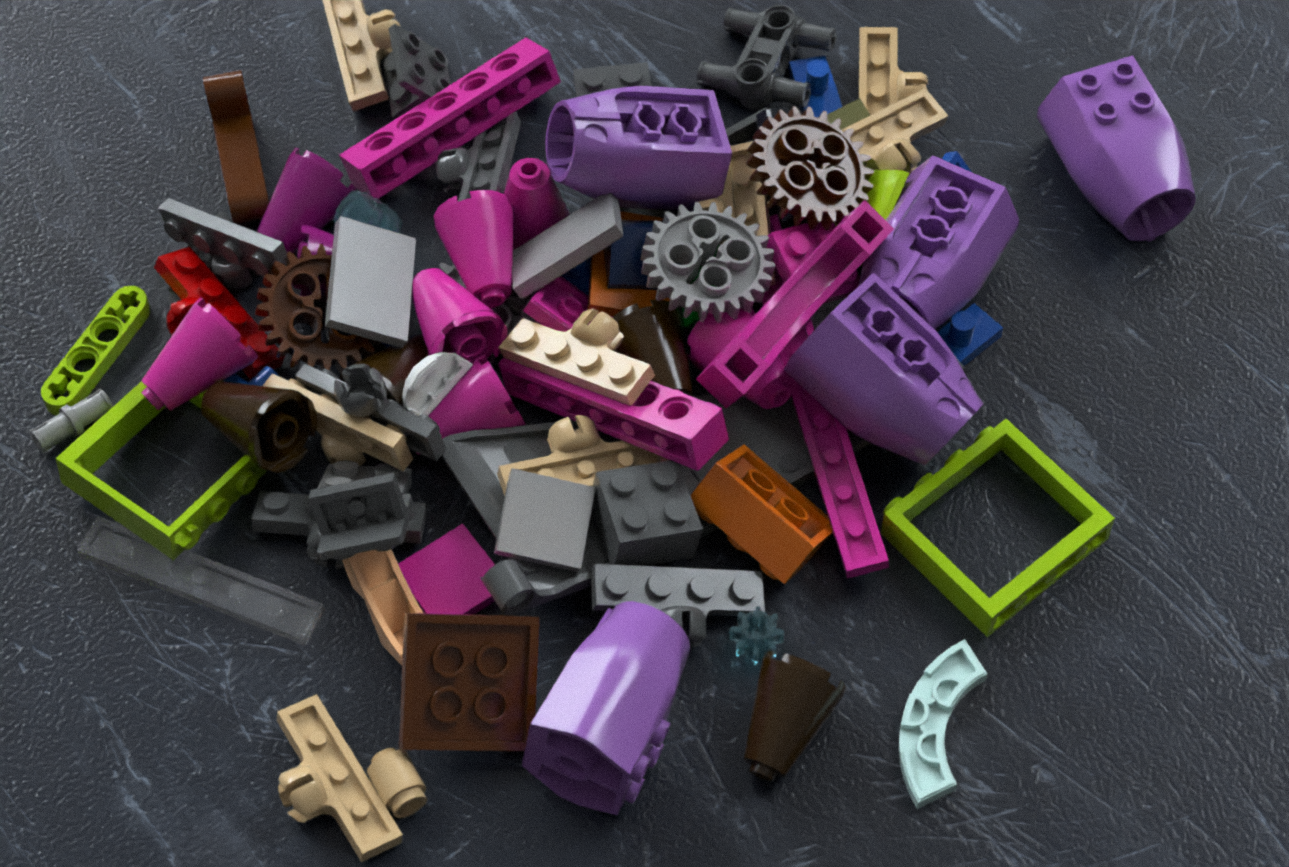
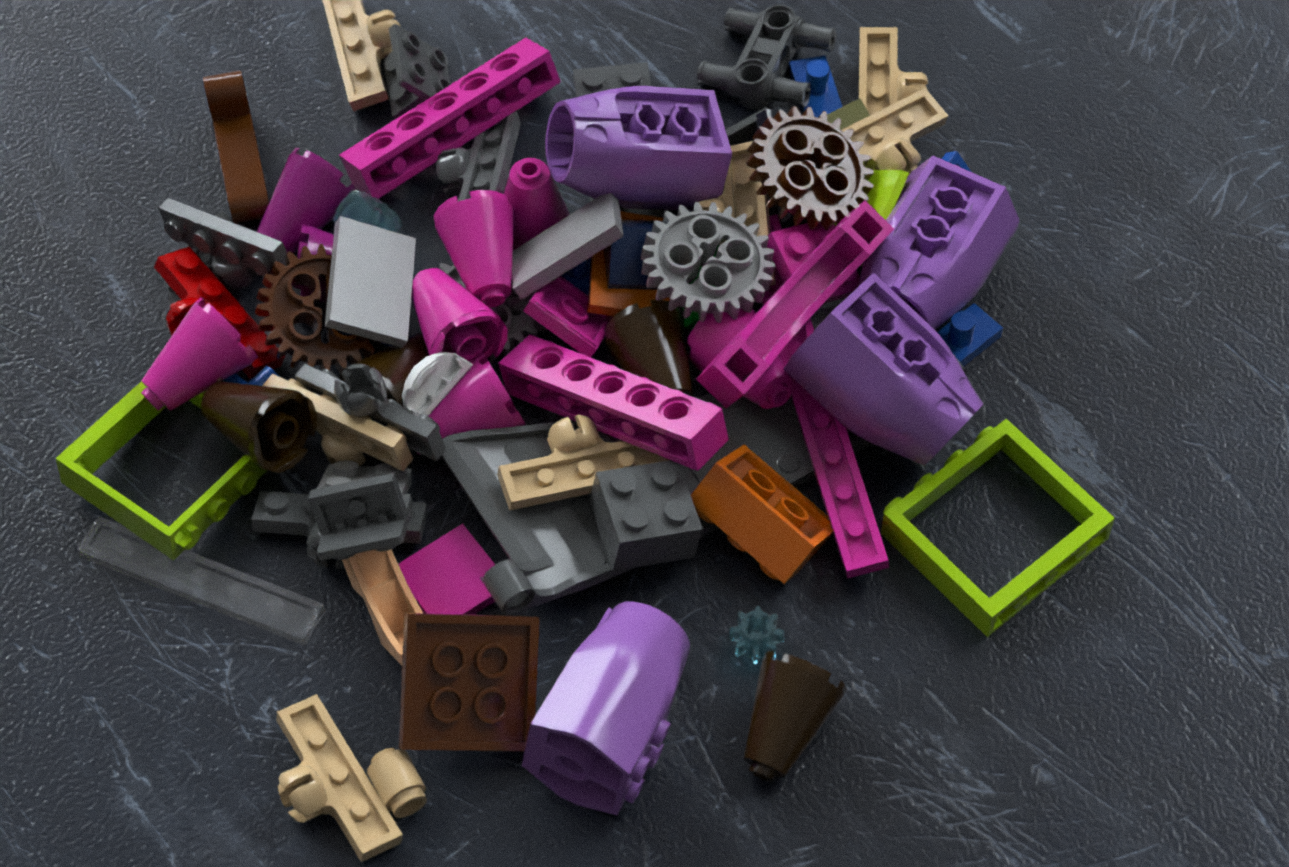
light grey pin [29,388,113,453] -> none
lime beam [41,286,150,415] -> none
light grey tile [494,468,596,572] -> none
tan plate [499,308,655,406] -> none
plate [591,564,765,648] -> none
light aqua tile [899,639,987,809] -> none
medium lavender animal [1037,55,1196,242] -> none

